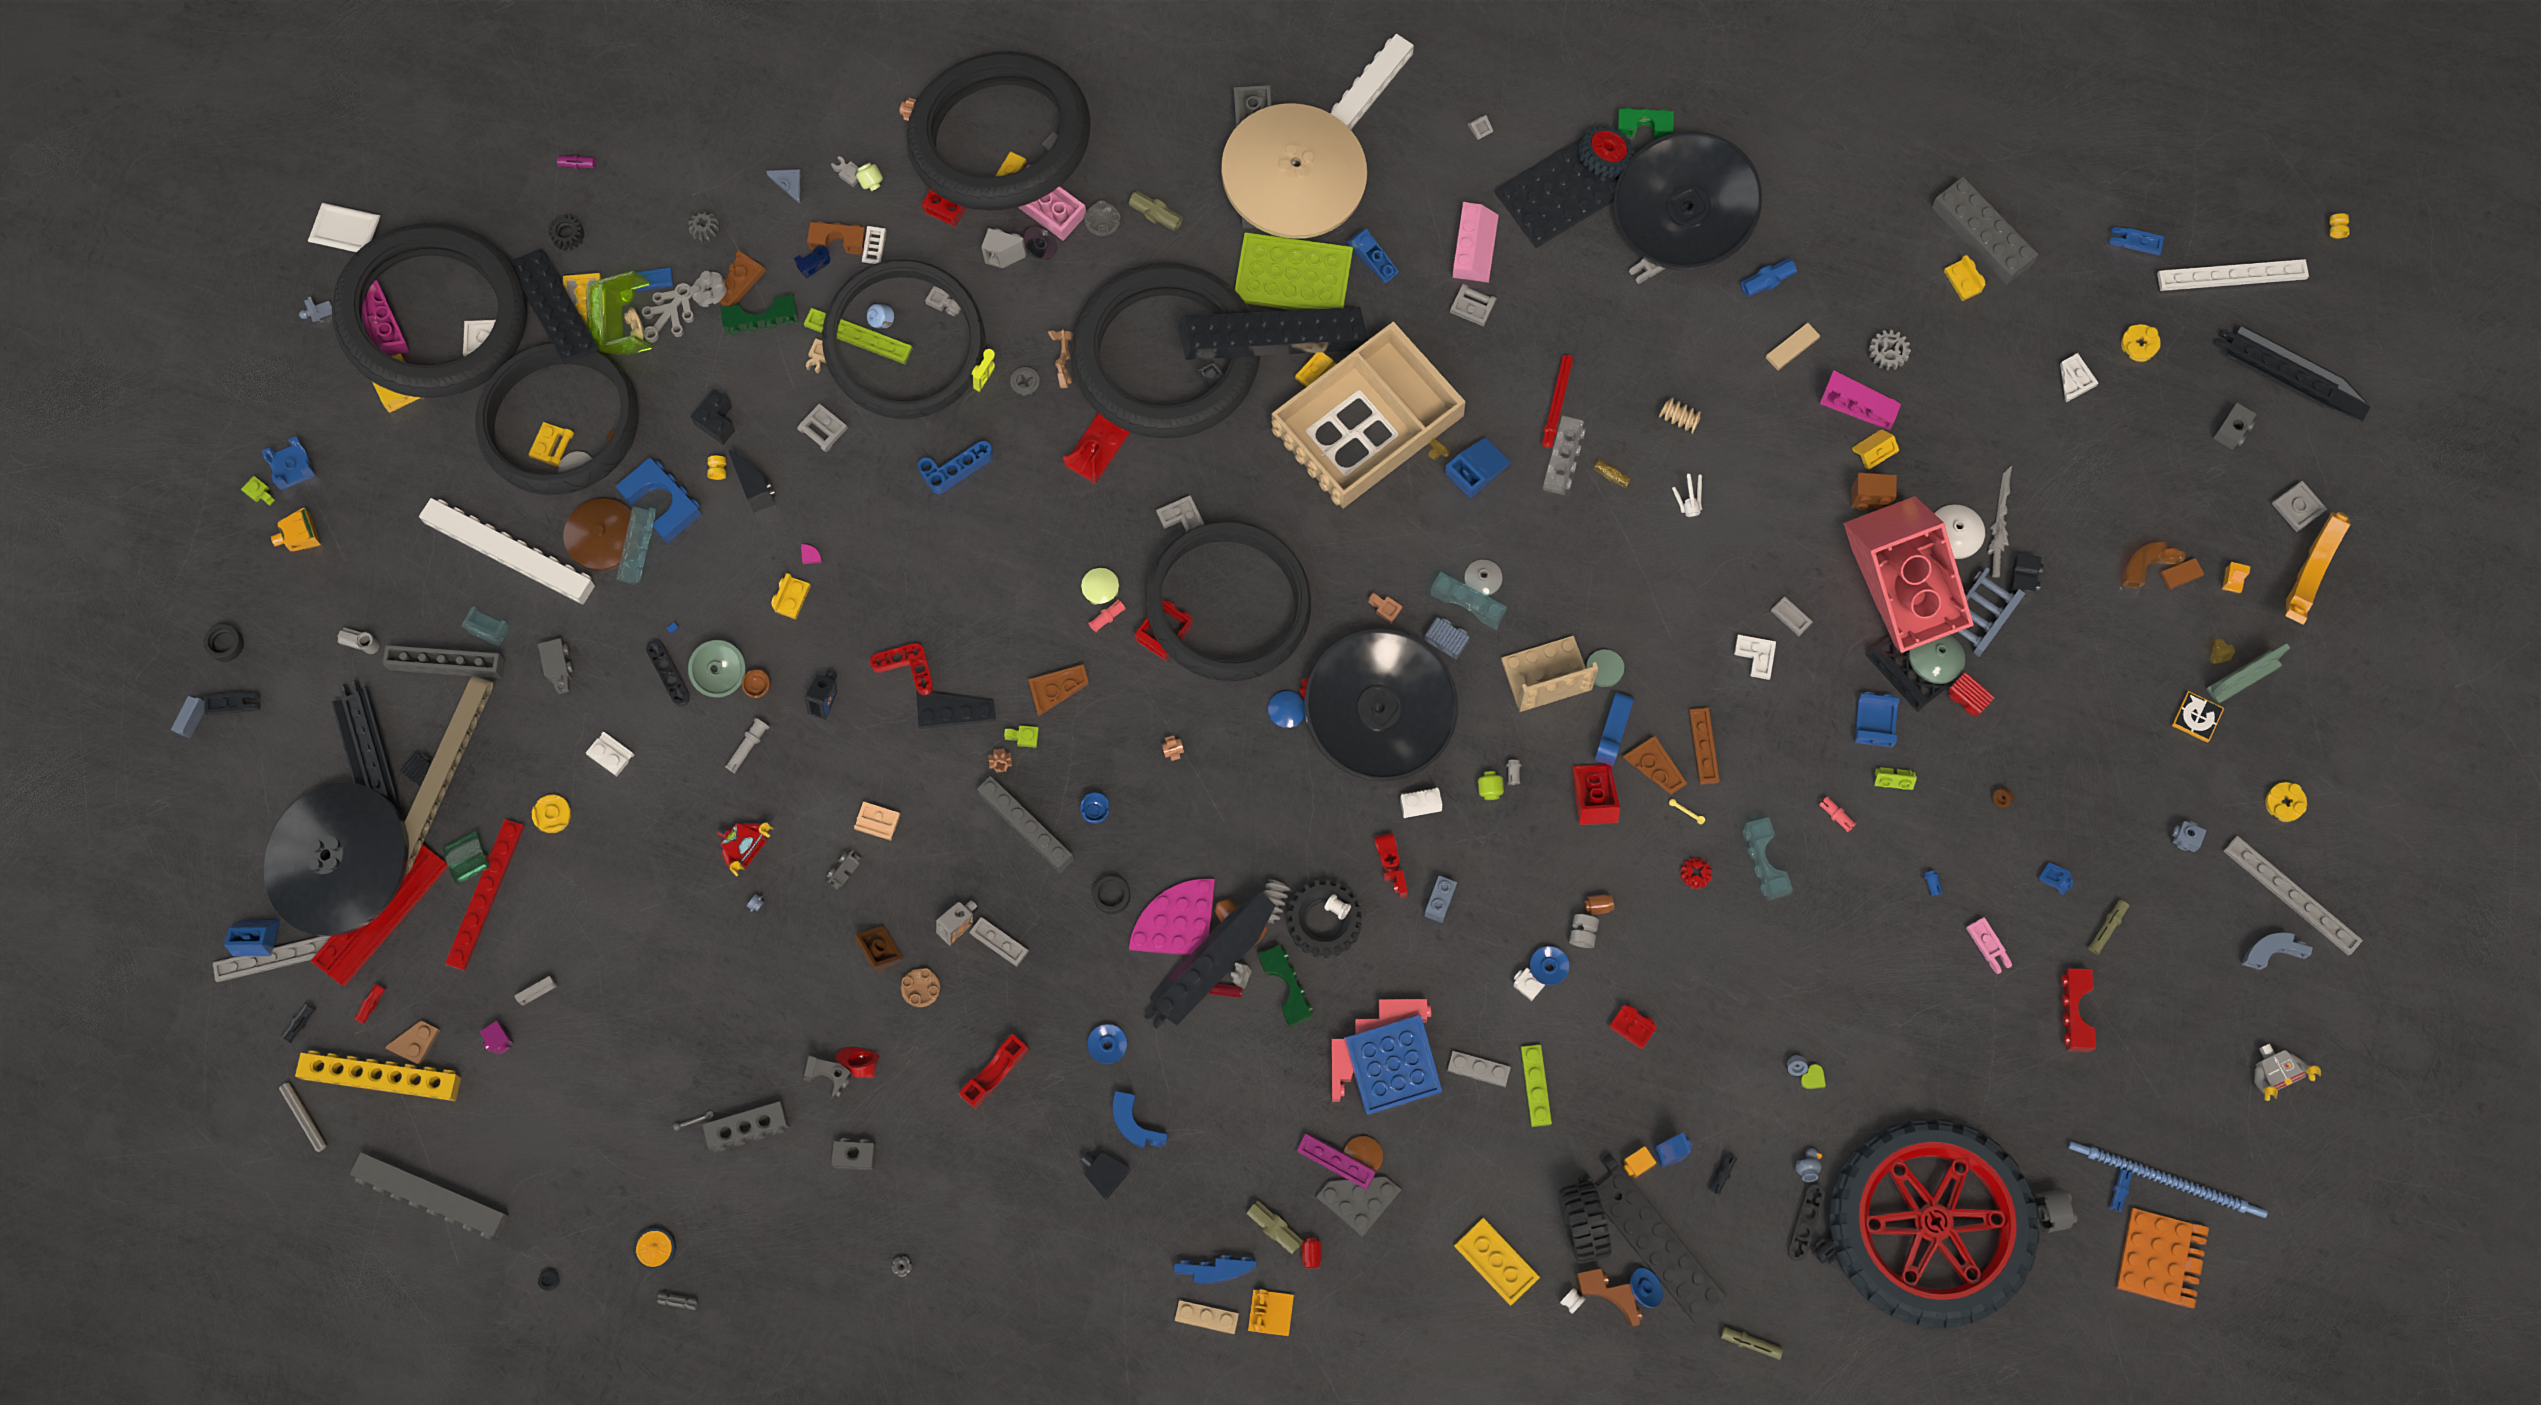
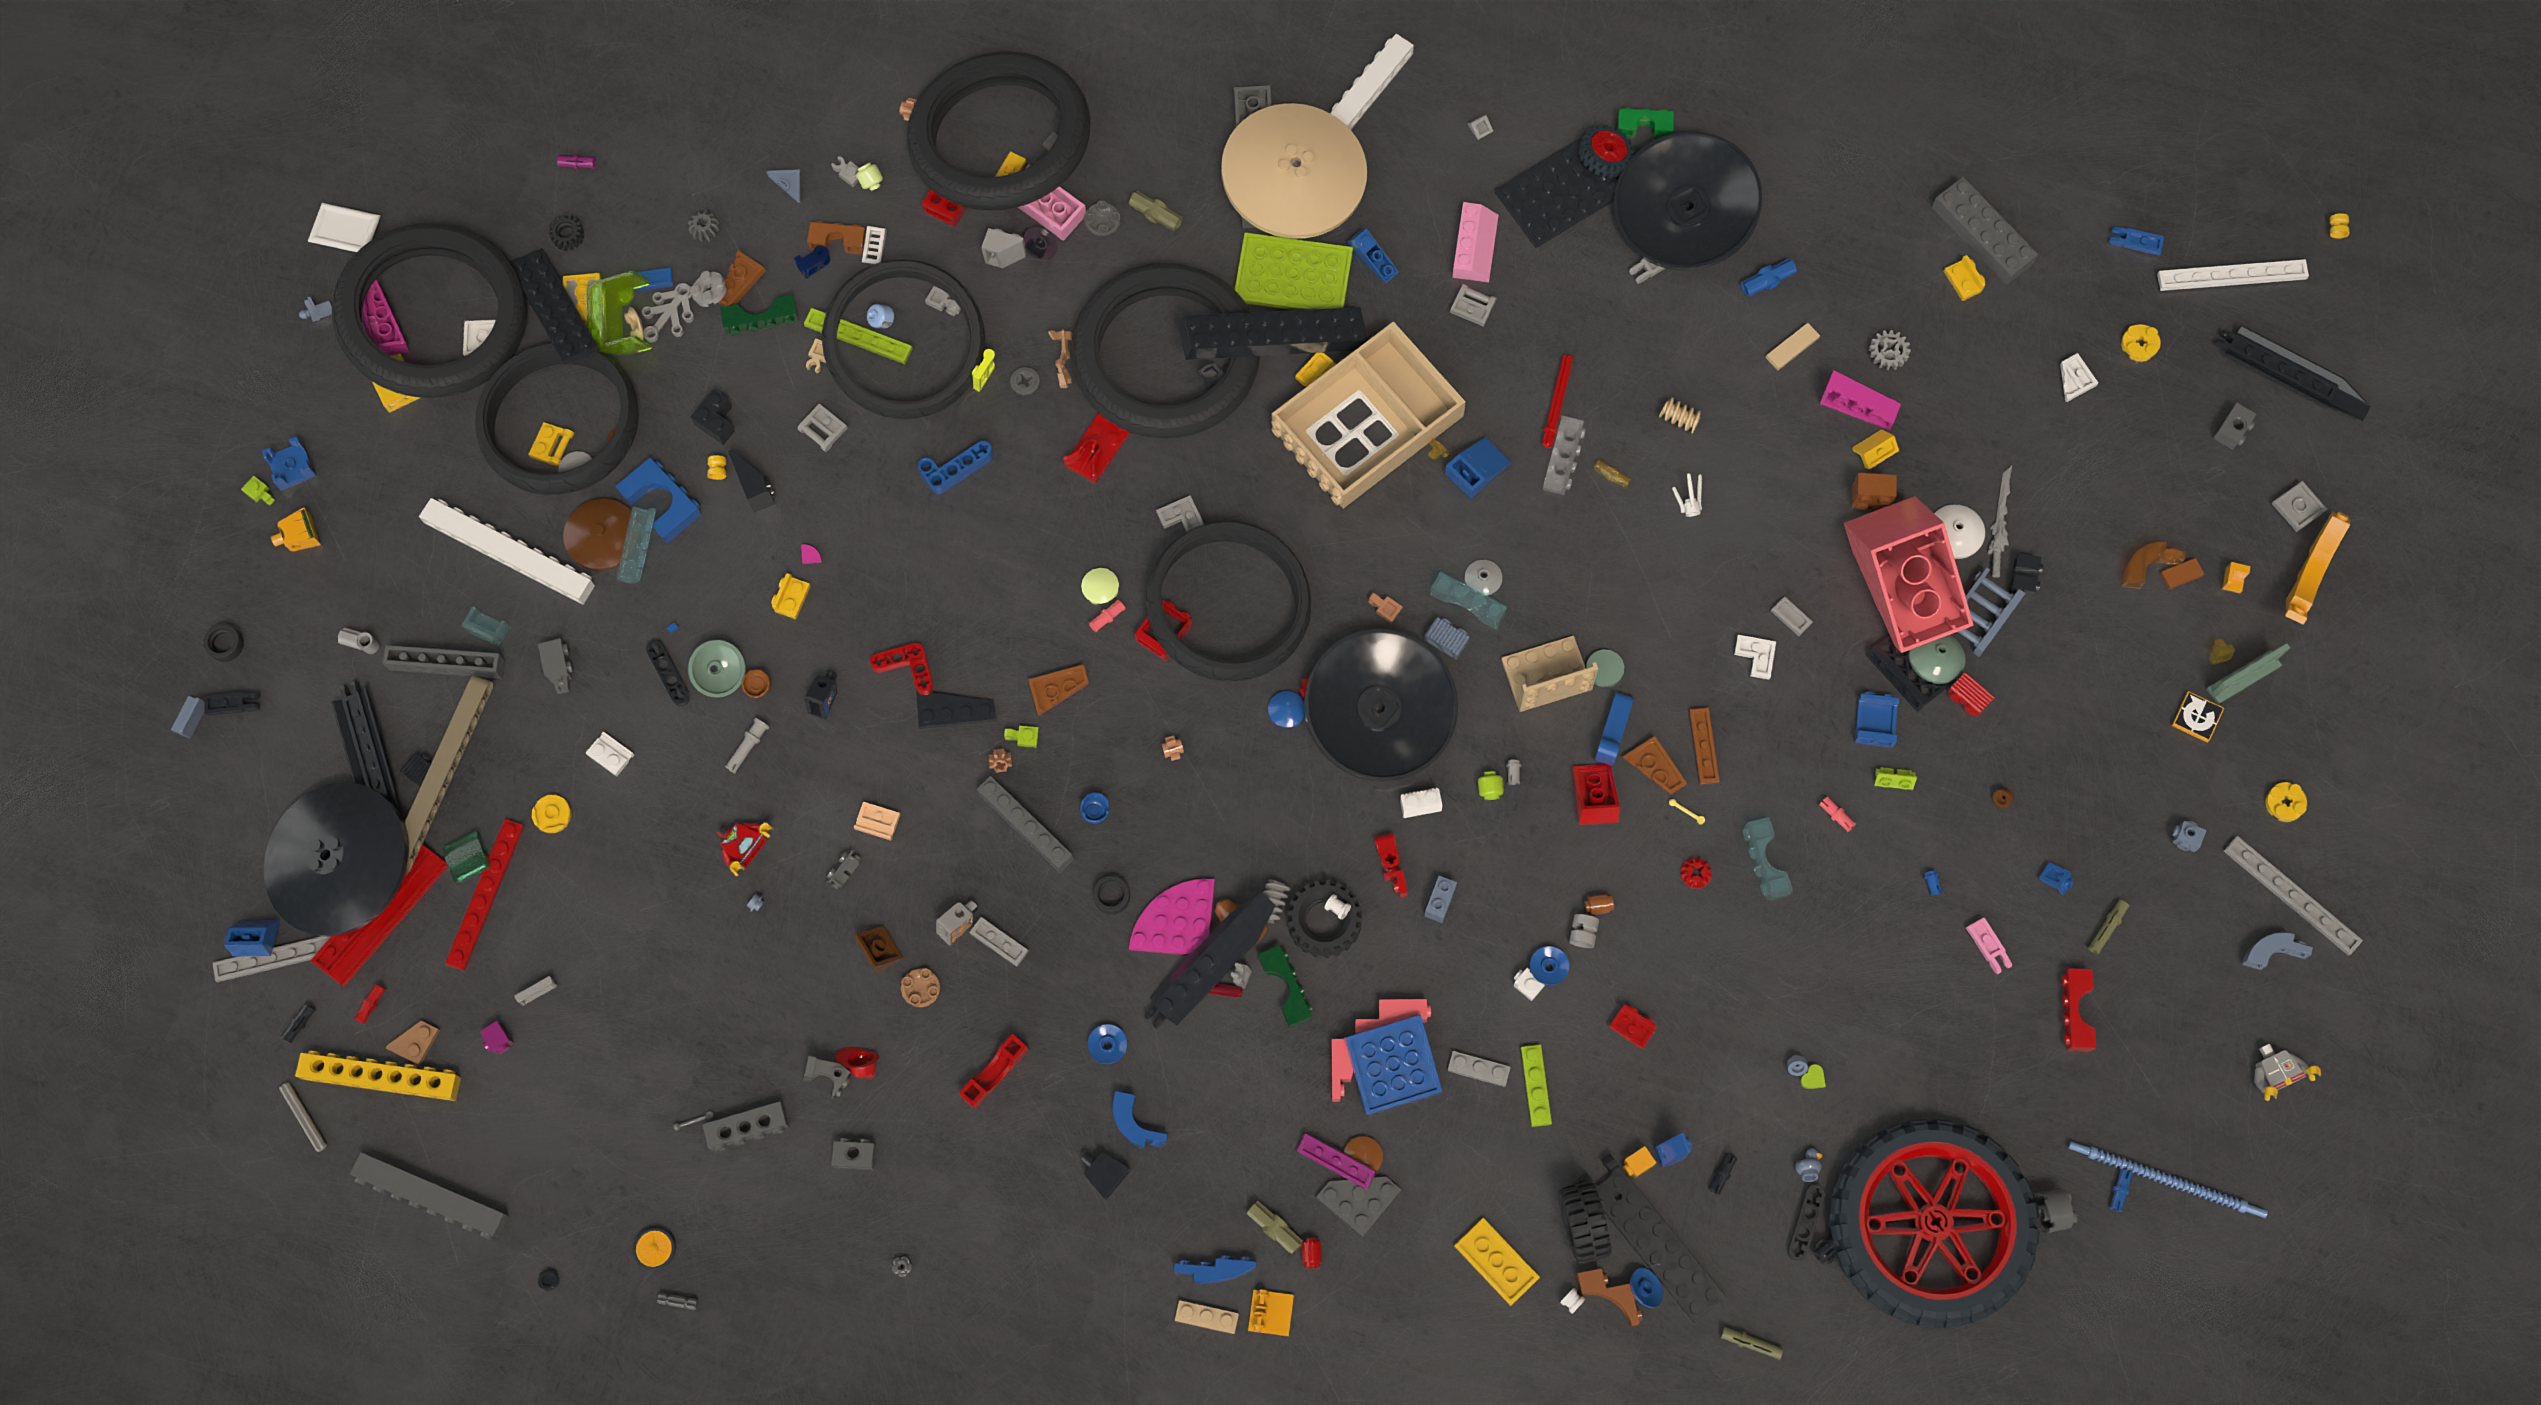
orange hinge [2116,1208,2209,1308] -> none

